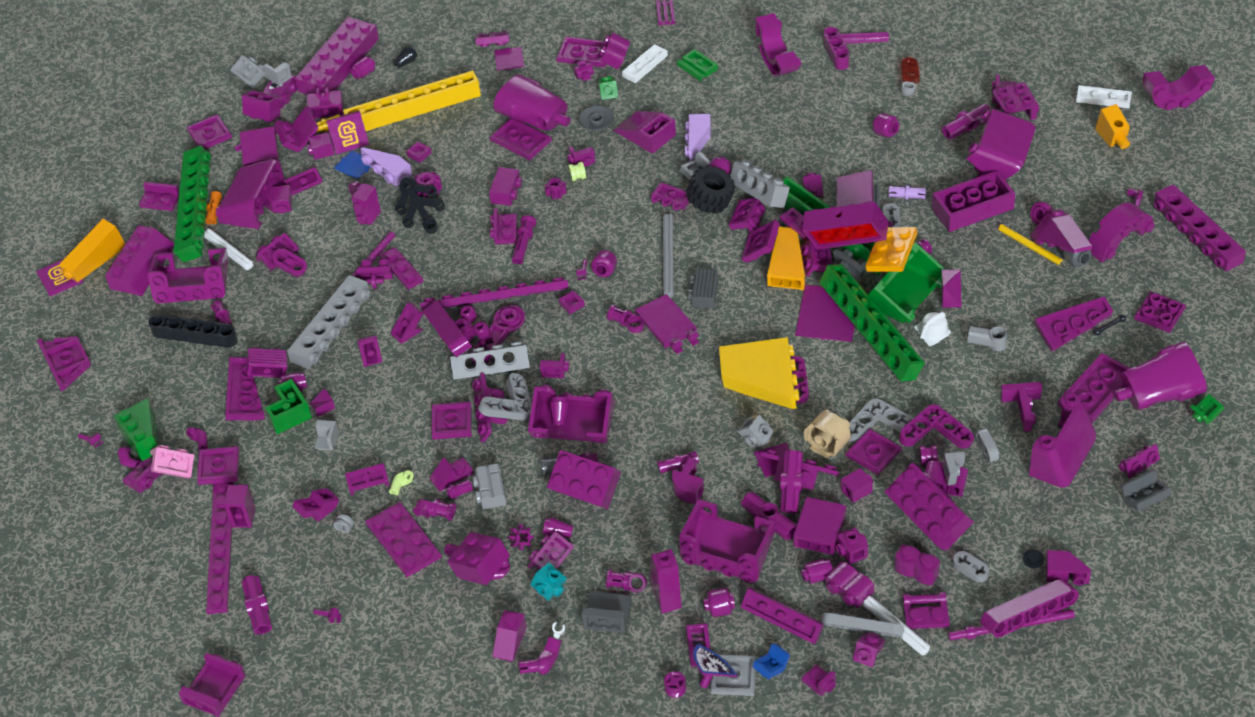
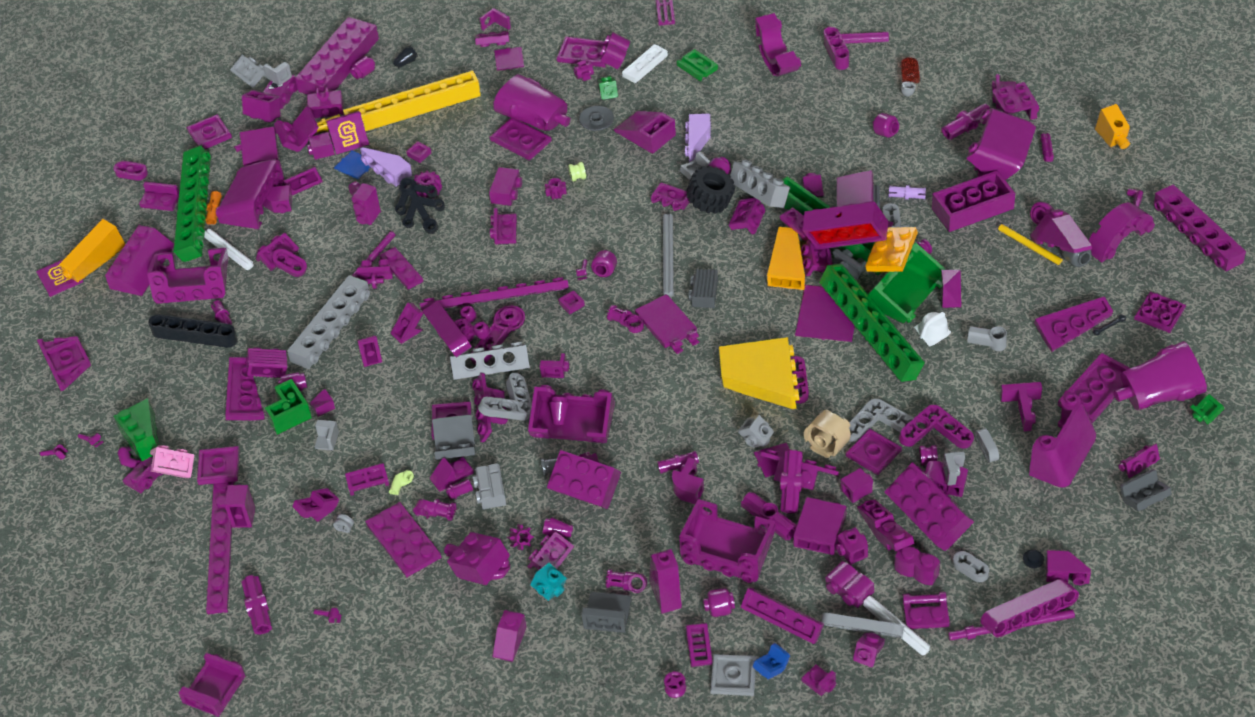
magenta arm [186,427,208,450] -> none
magenta pin [511,215,537,264] -> none
magenta arm [519,622,565,675] -> none
magenta bracket [567,146,596,167] -> none
shield [692,644,738,688] -> none
magenta plate [741,220,780,262] -> none
magenta brick [801,559,833,585] -> none
white plate [1076,85,1132,108] -> none
magenta brick [1143,65,1215,110] -> none
none -> magenta hand [40,444,68,460]
none -> magenta plate [113,161,148,181]
none -> dark grey bracket [432,415,476,460]
none -> magenta bracket [480,8,511,30]
none -> magenta slope [857,500,914,551]
none -> magenta axle [1040,133,1054,162]

